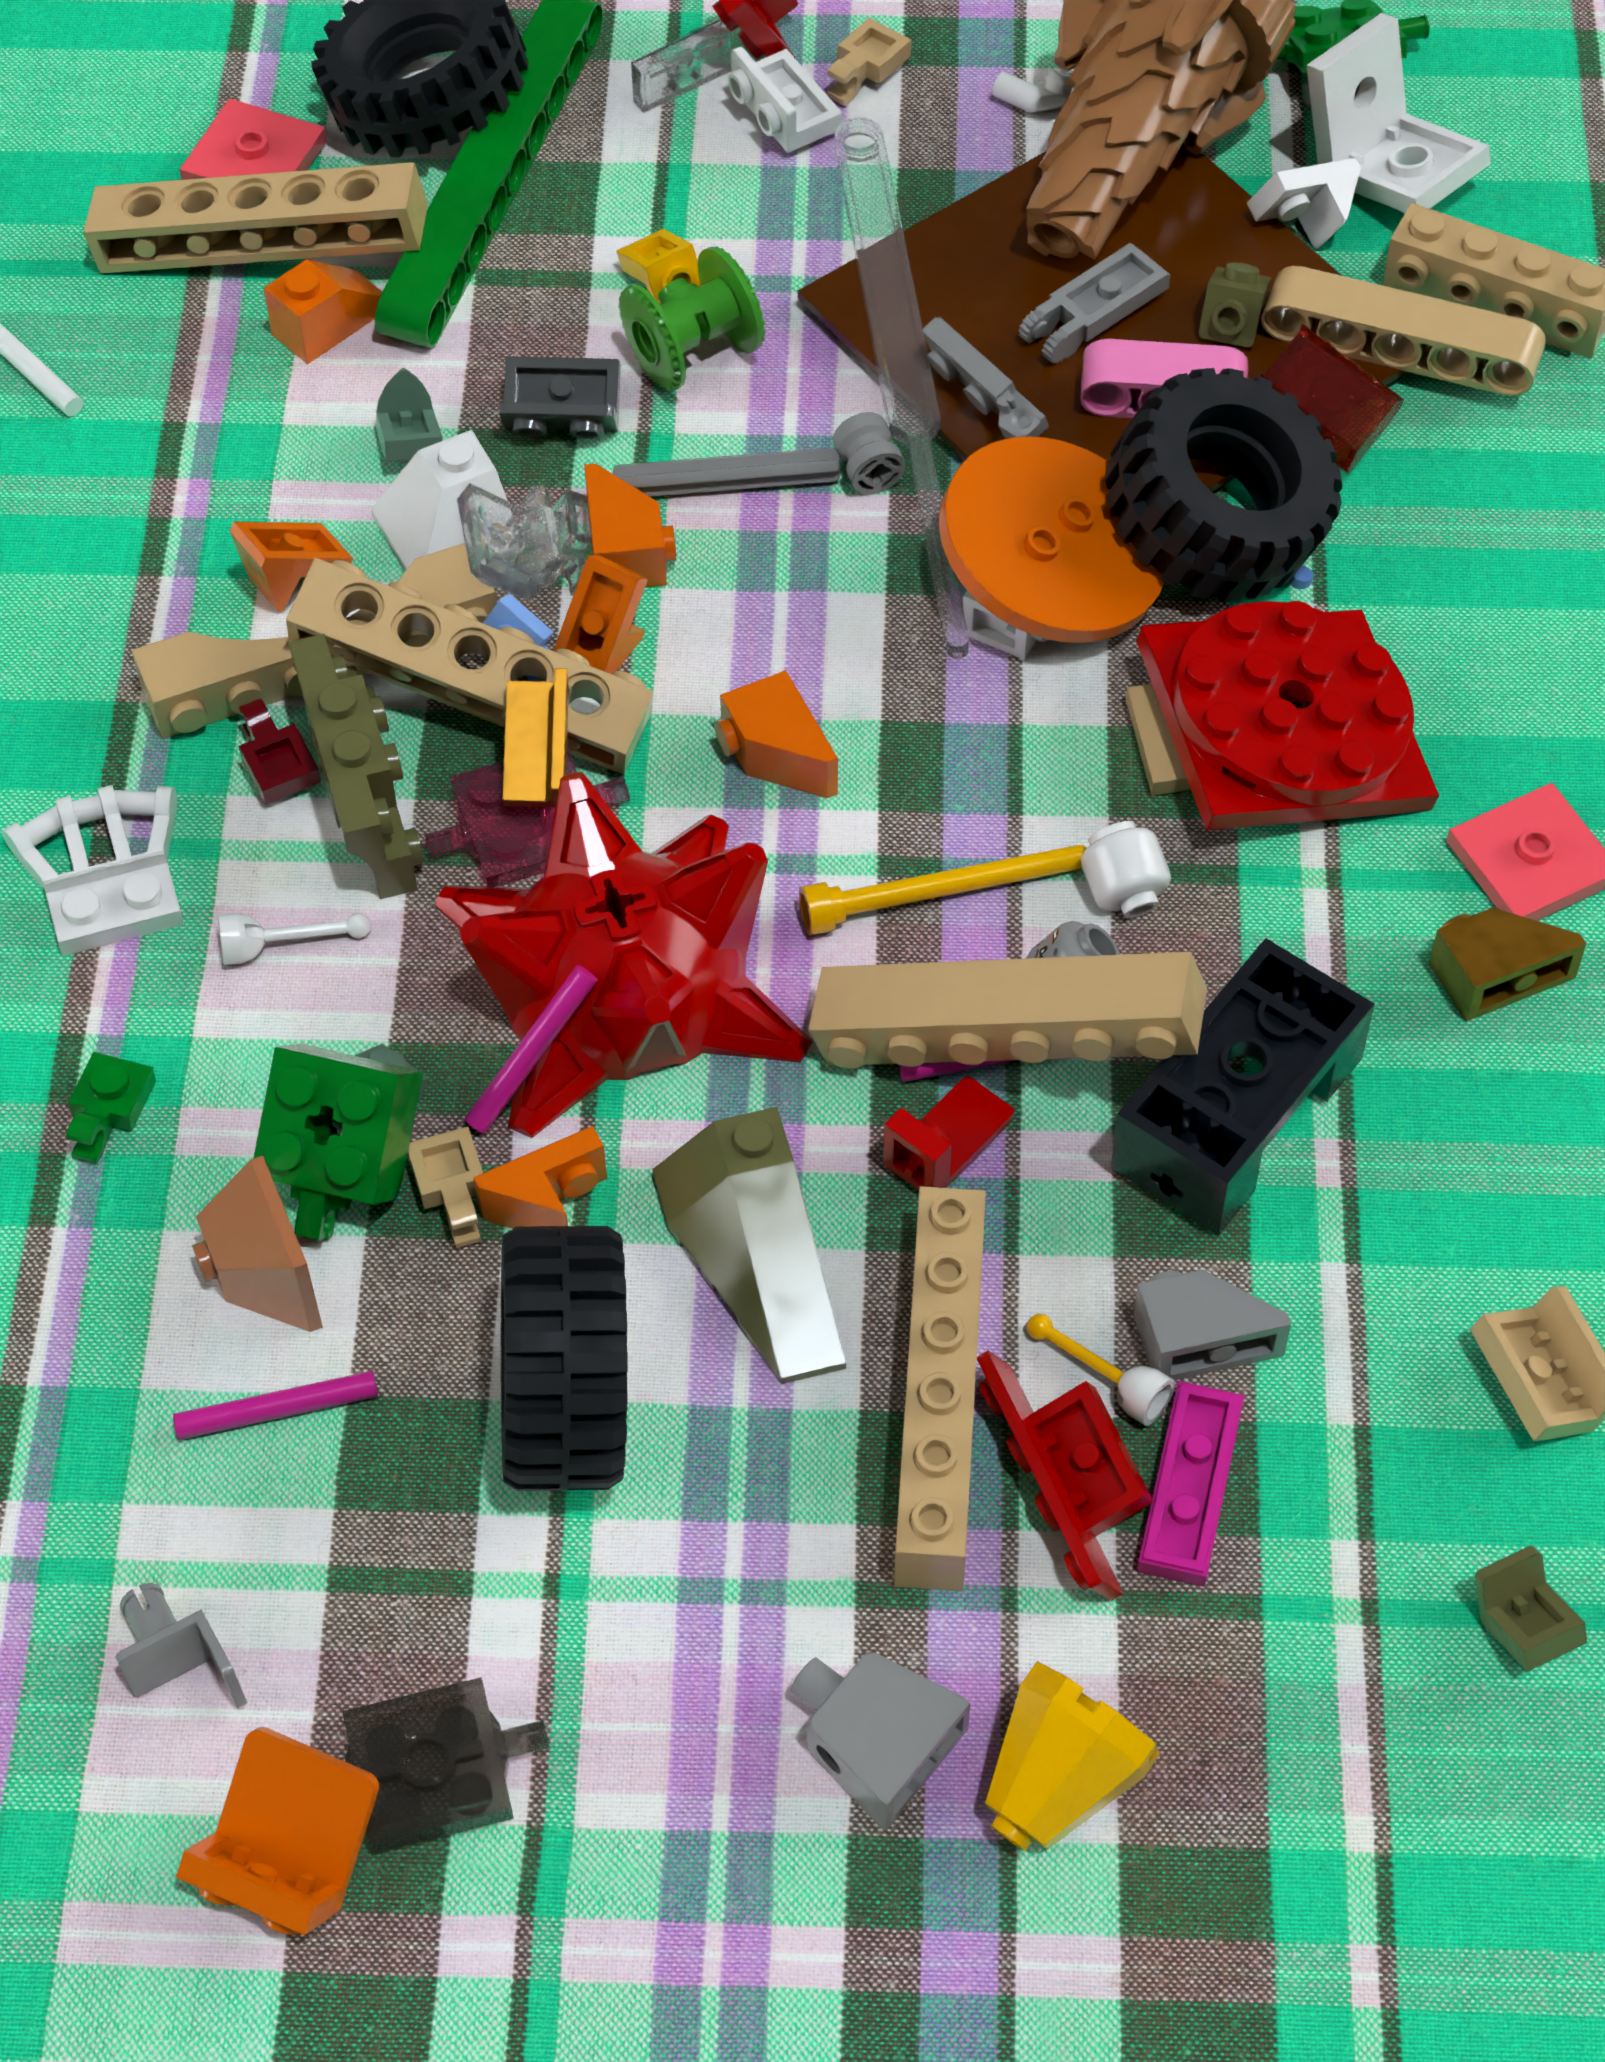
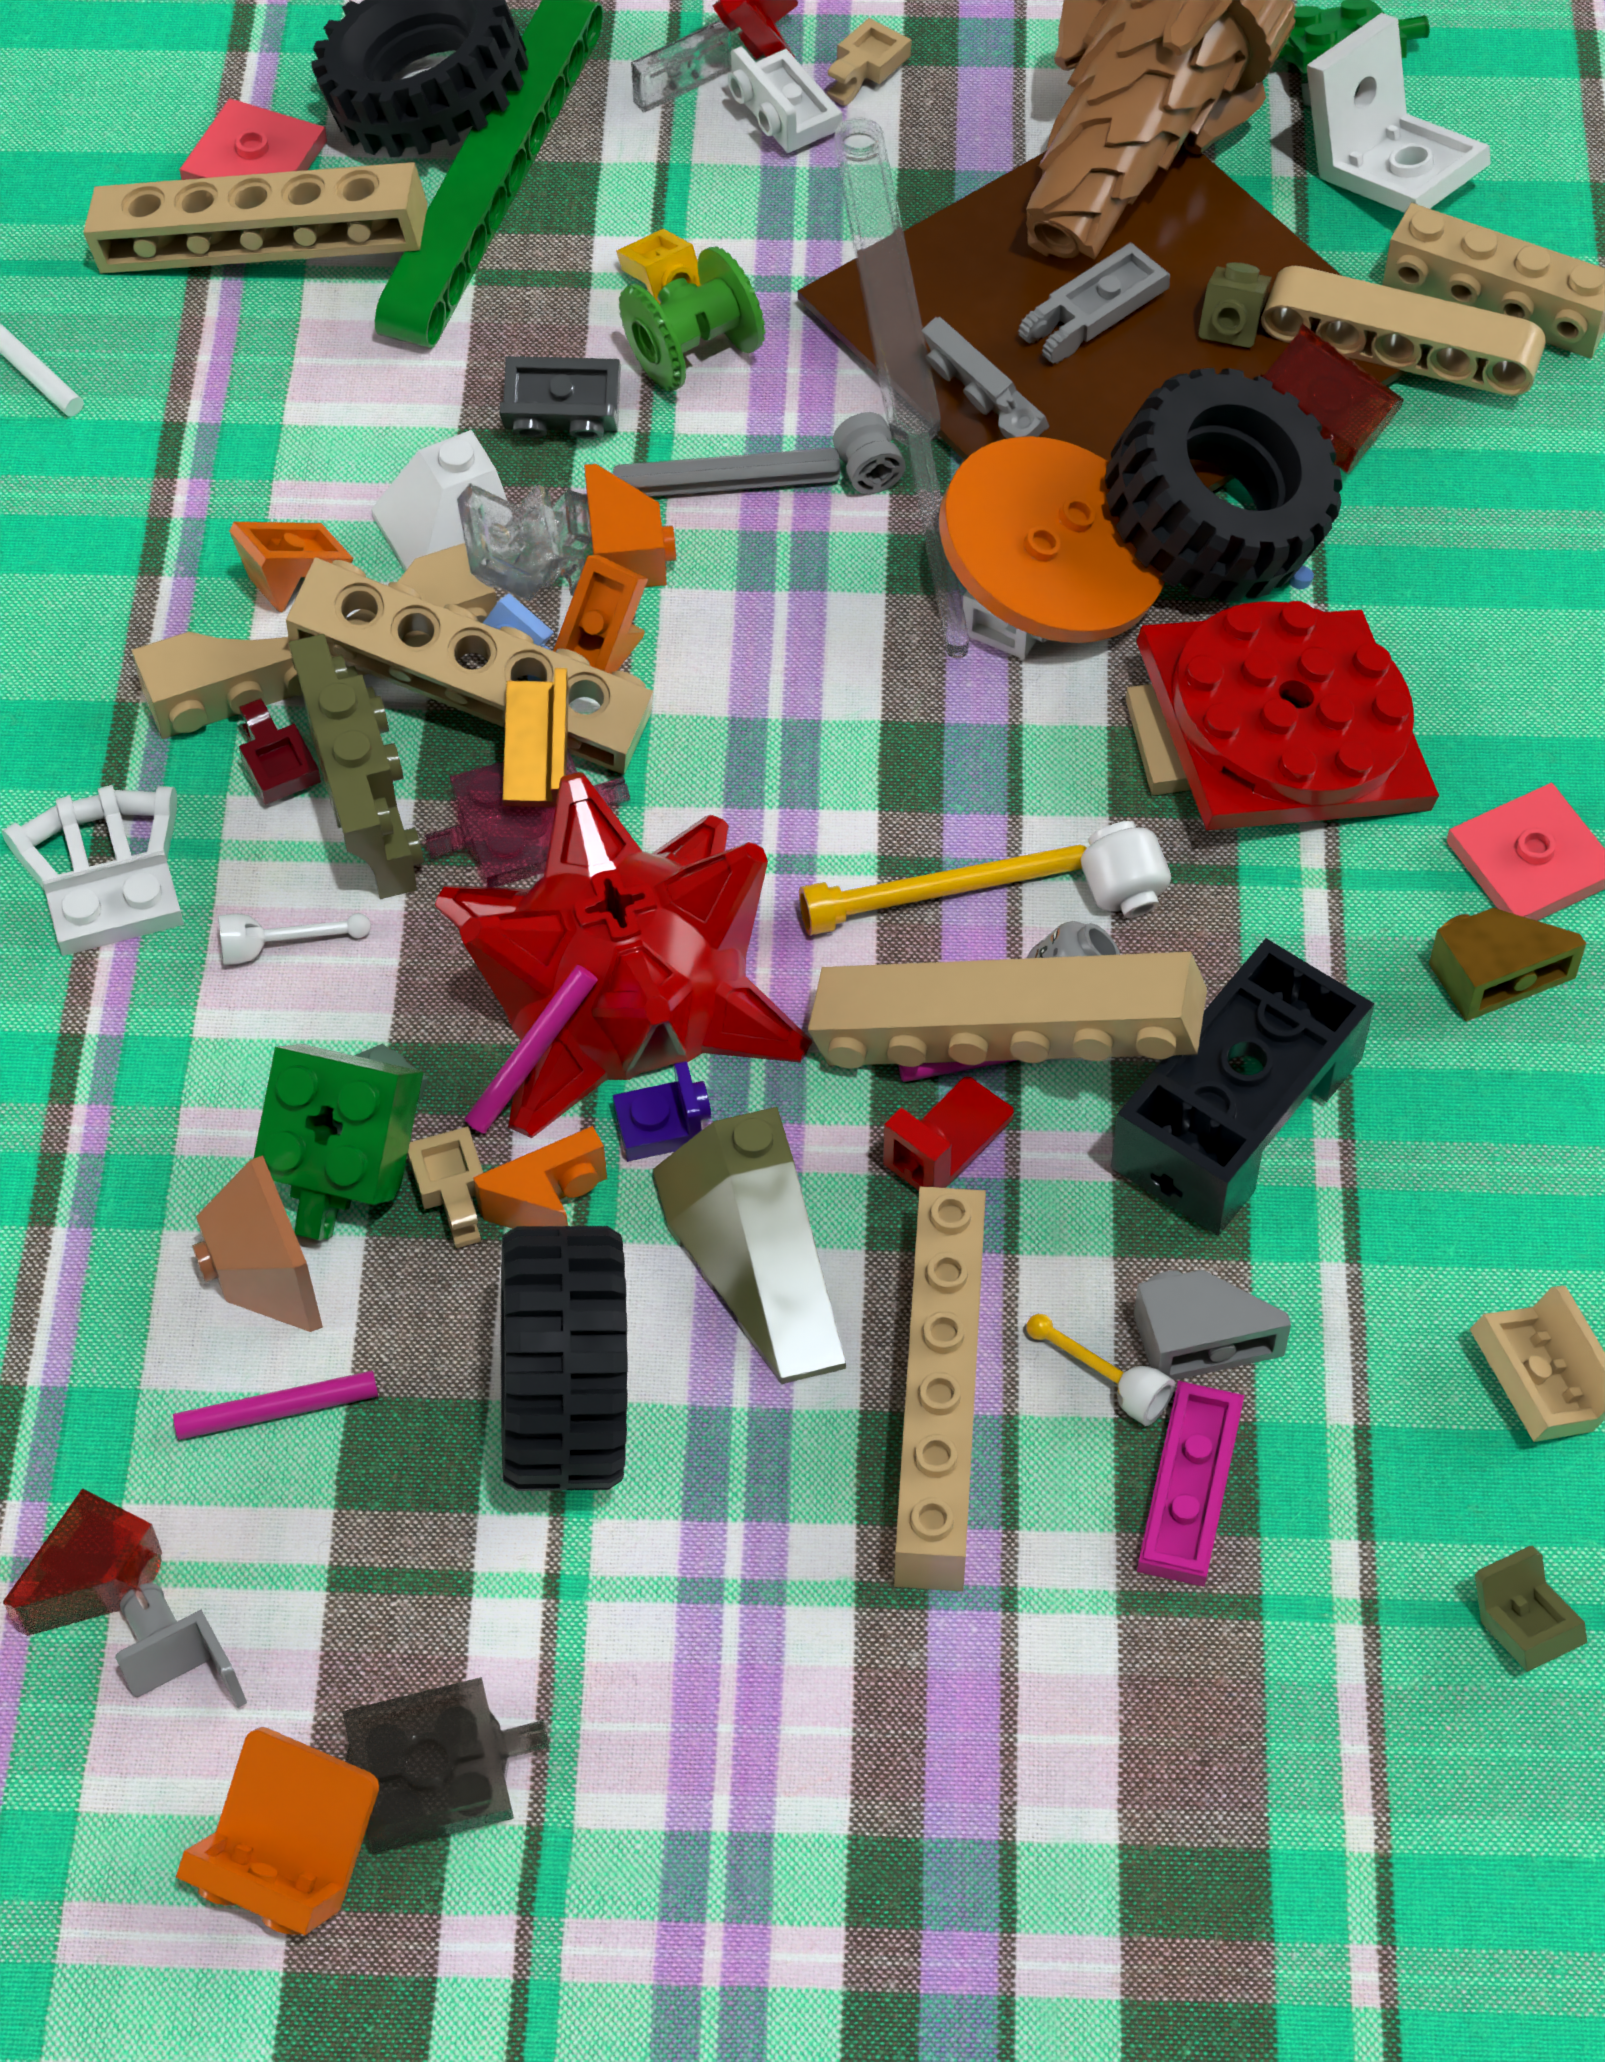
green plate [66,1052,156,1164] -> none
orange slope [263,259,382,364] -> none
sand green plate [376,368,443,464] -> none
orange slope [715,670,838,798] -> none
light grey torso [791,1652,970,1831] -> none
red bracket [977,1350,1154,1601] -> none
yellow cone [985,1661,1160,1852] -> none
white arm [992,69,1073,113] -> none
bright pink beam [1080,339,1249,419] -> none
white slope [1247,157,1361,249] -> none
none -> clear red slope [3,1488,162,1636]
none -> dark purple bracket [612,1061,711,1162]

